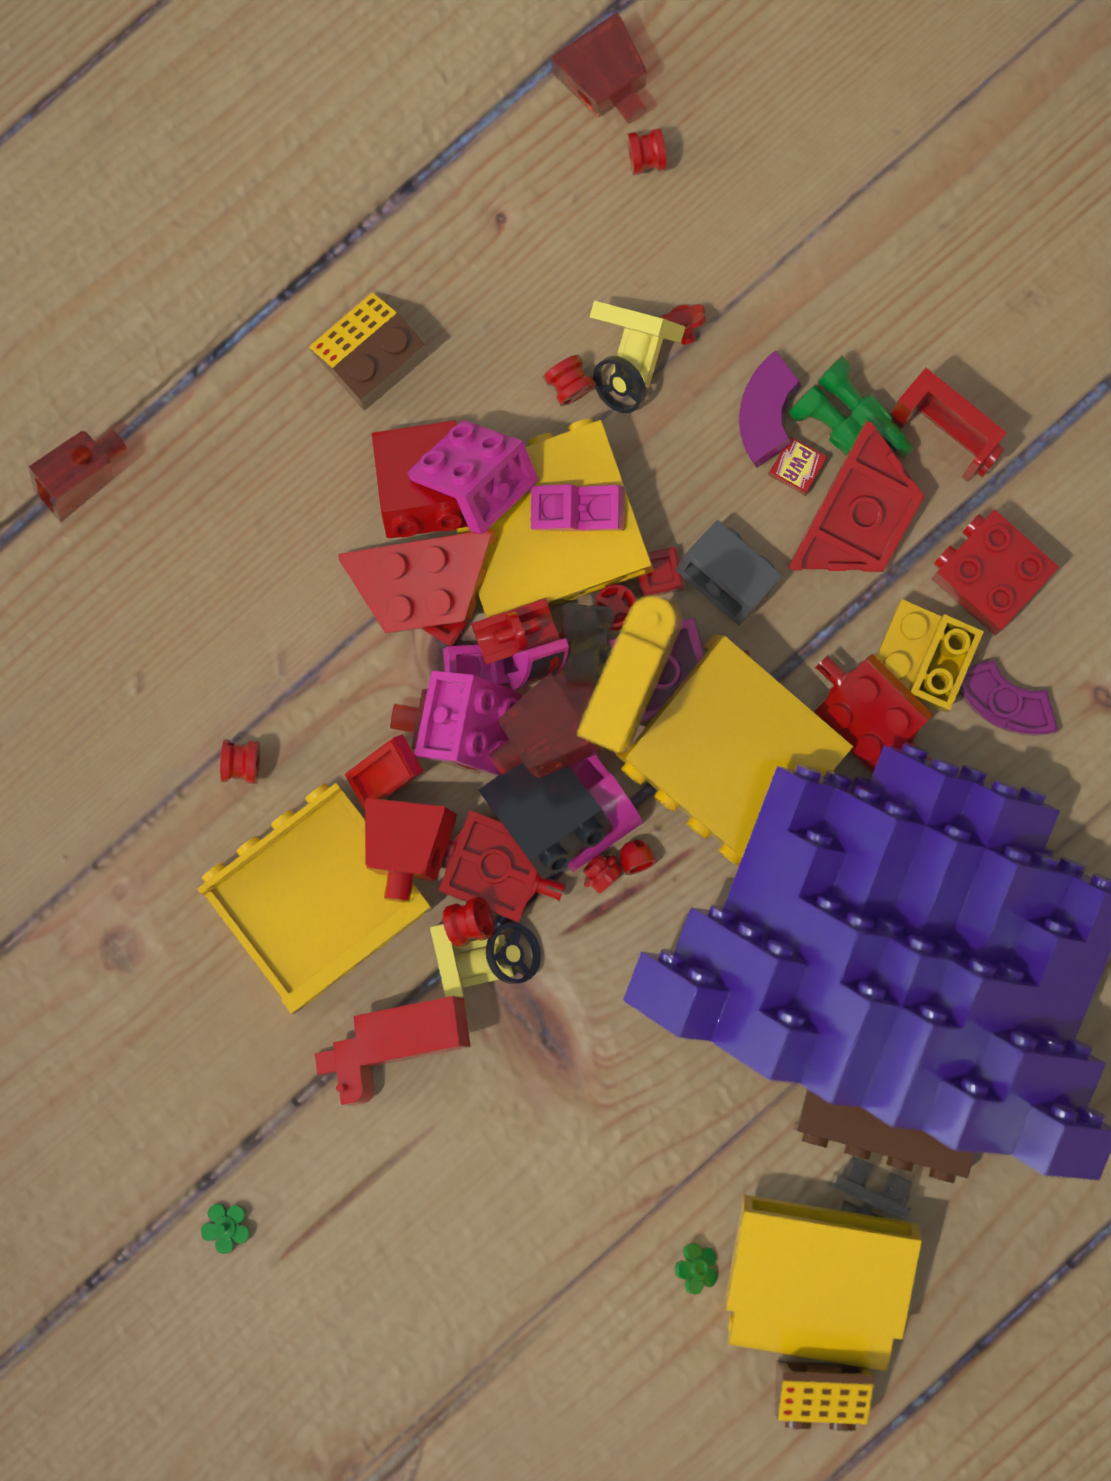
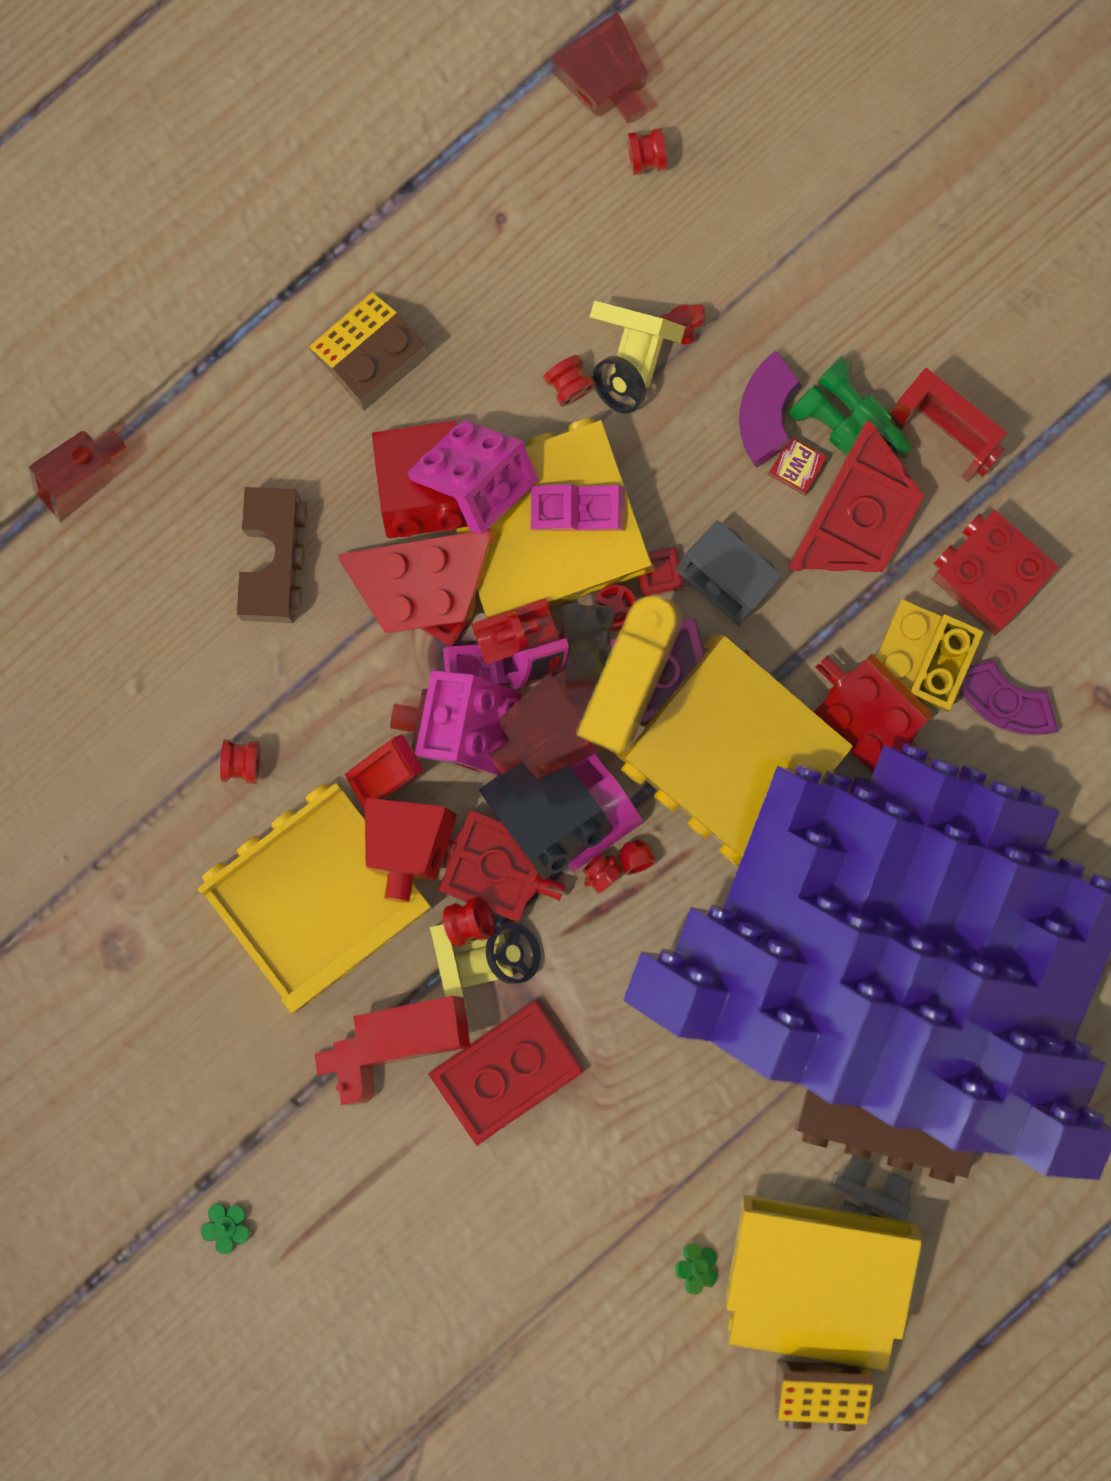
none -> reddish brown arch [237,487,307,623]
none -> red tile [428,1000,584,1146]

